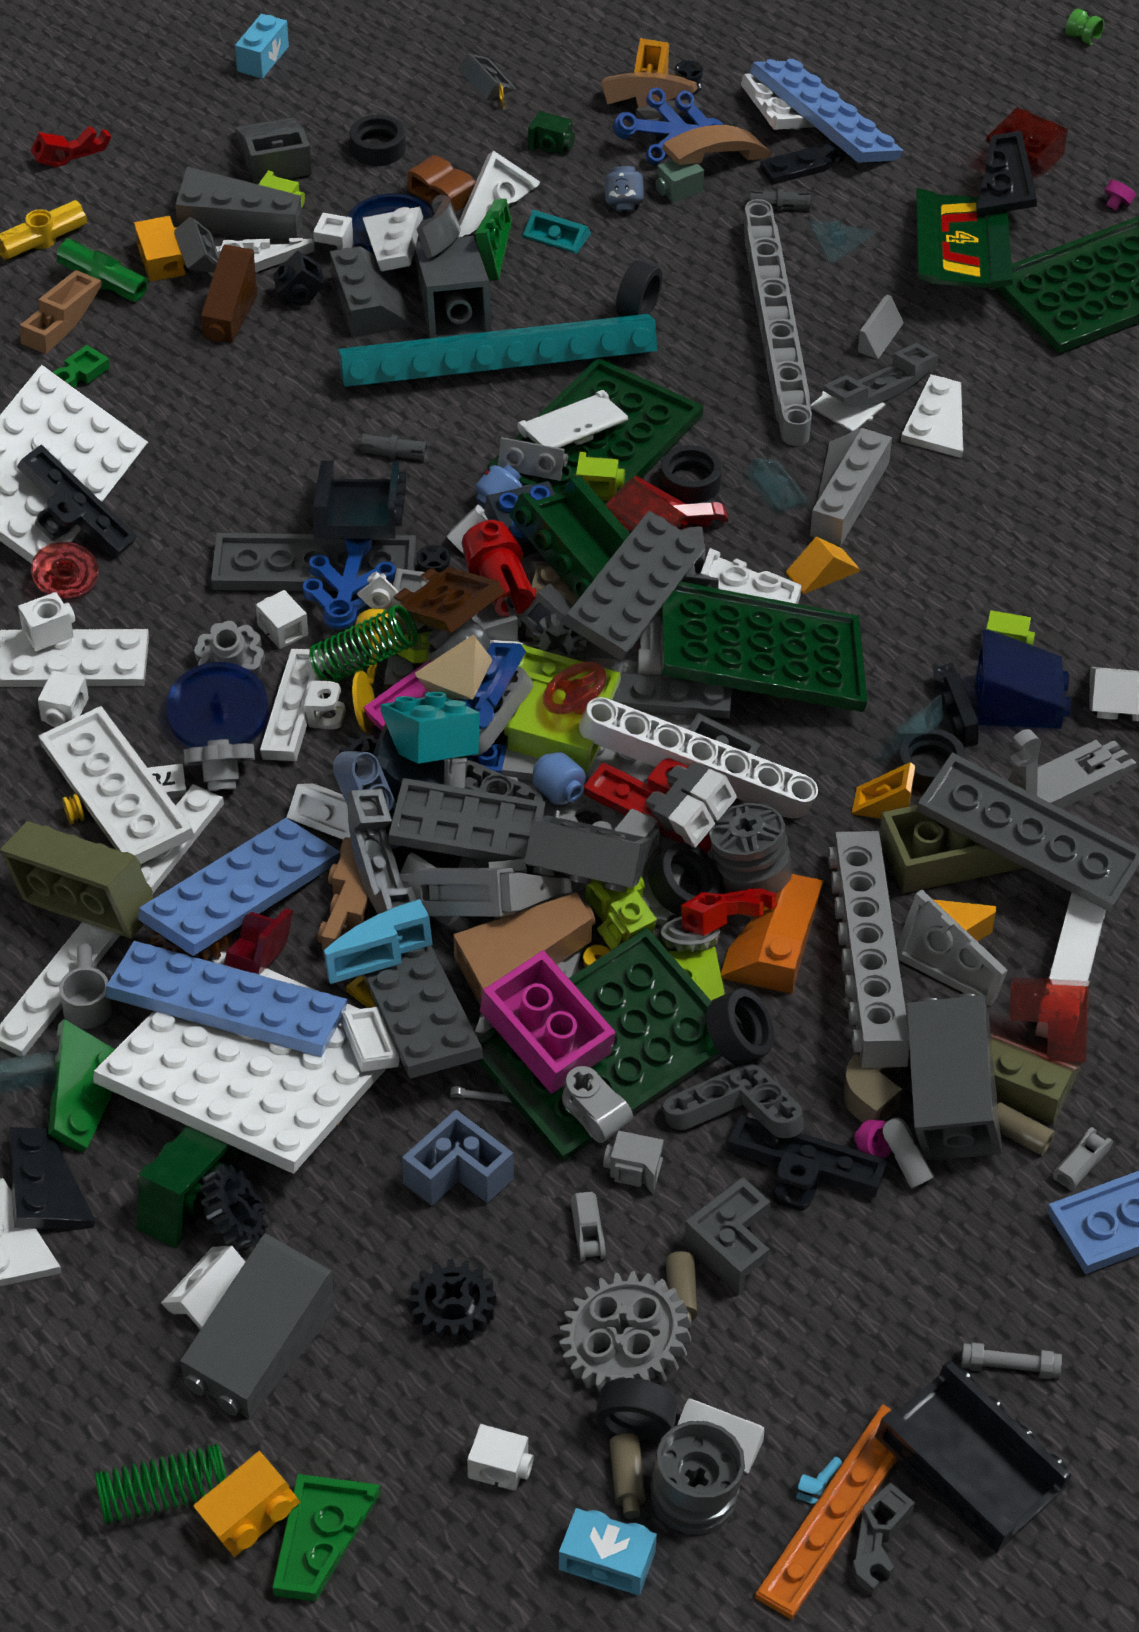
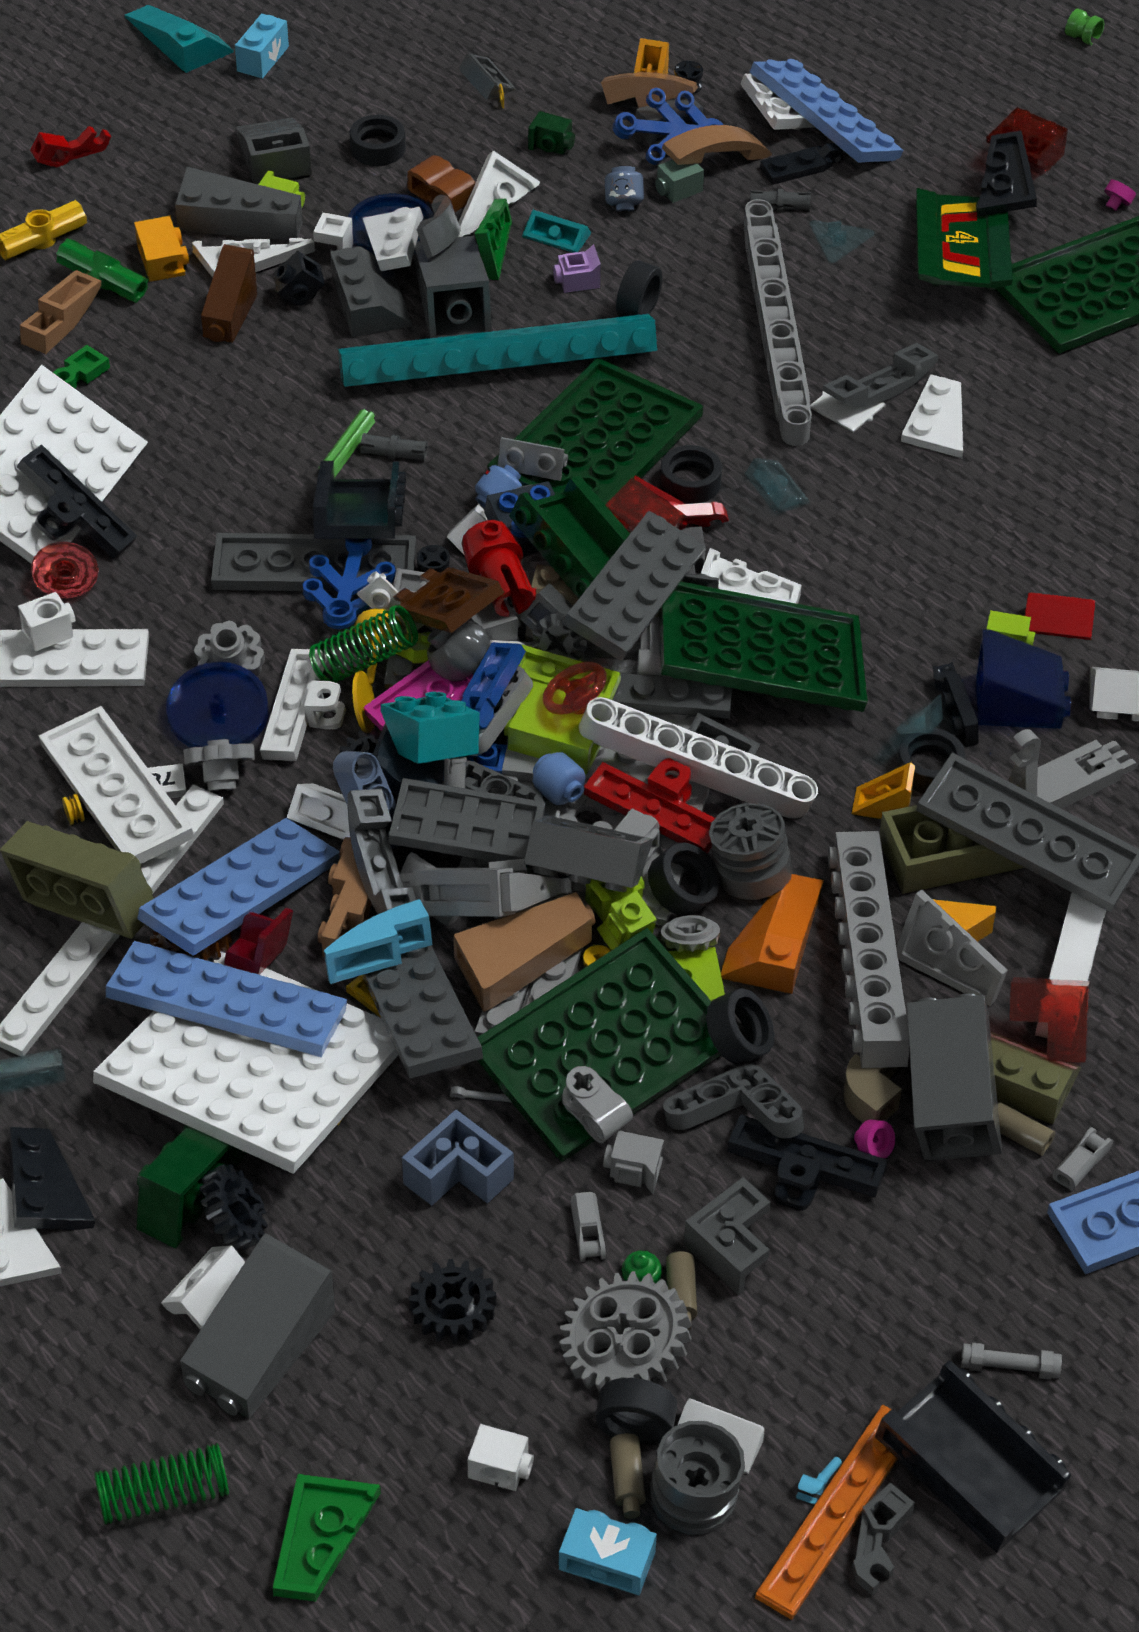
white brick [38,670,89,727] -> none
green wing [48,1019,115,1152] -> none
light grey piece [59,944,112,1029] -> none
dark grey slope [174,217,219,273] -> none
light orange brick [193,1450,300,1558] -> none
white brick [256,590,308,649] -> none
white tile [341,1007,399,1072] -> none
tan slope [415,634,493,699] -> none
dark pink brick [480,950,616,1094] -> none
white door [517,390,628,448] -> none
lime brick [576,452,625,502] -> none
white hips [646,762,737,848] -> none
red piece [681,888,777,936] -> none
light orange slope [786,536,860,595] -> none
light grey wedge [810,428,892,546] -> none
light grey slope [858,295,903,359] -> none
light grey bar [883,1117,934,1188] -> none
none -> teal wedge [124,5,234,73]
none -> bright green axle [319,409,375,478]
none -> lavender window [553,244,600,293]
none -> green plate [622,1250,662,1284]
none -> red slope [1025,592,1095,640]

